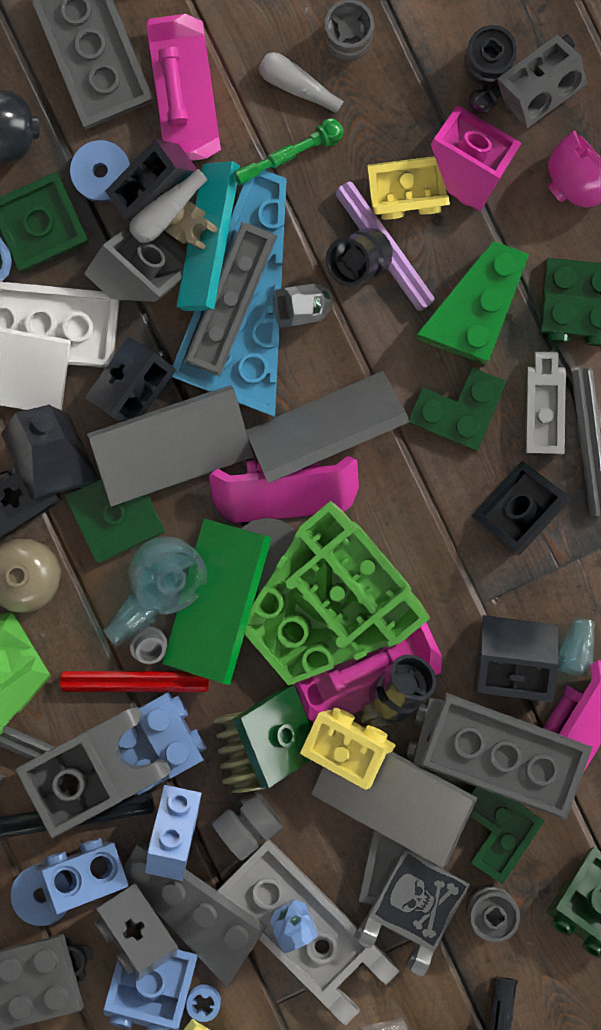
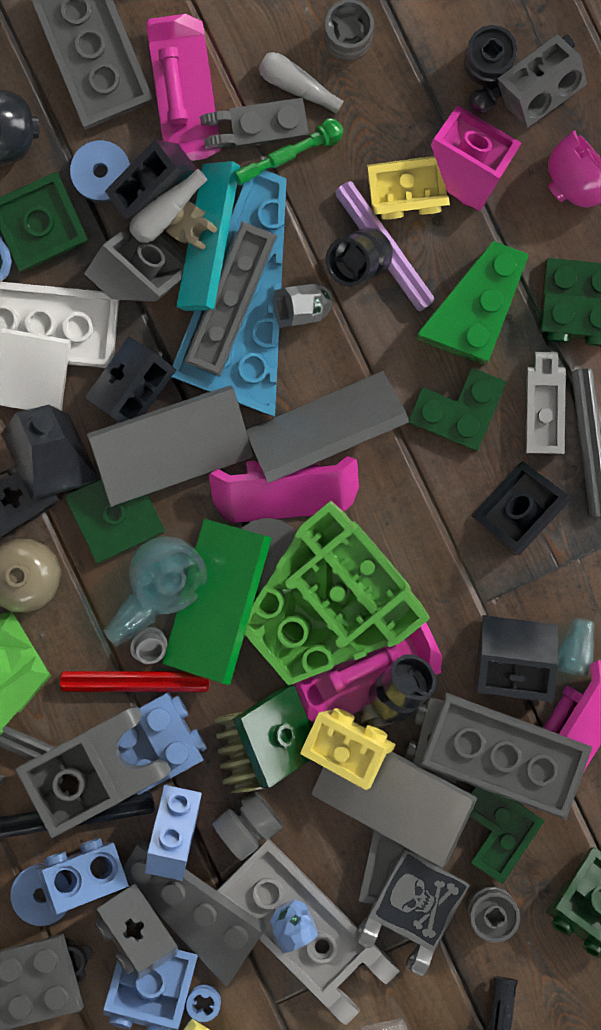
none -> dark grey hinge [200,97,309,149]

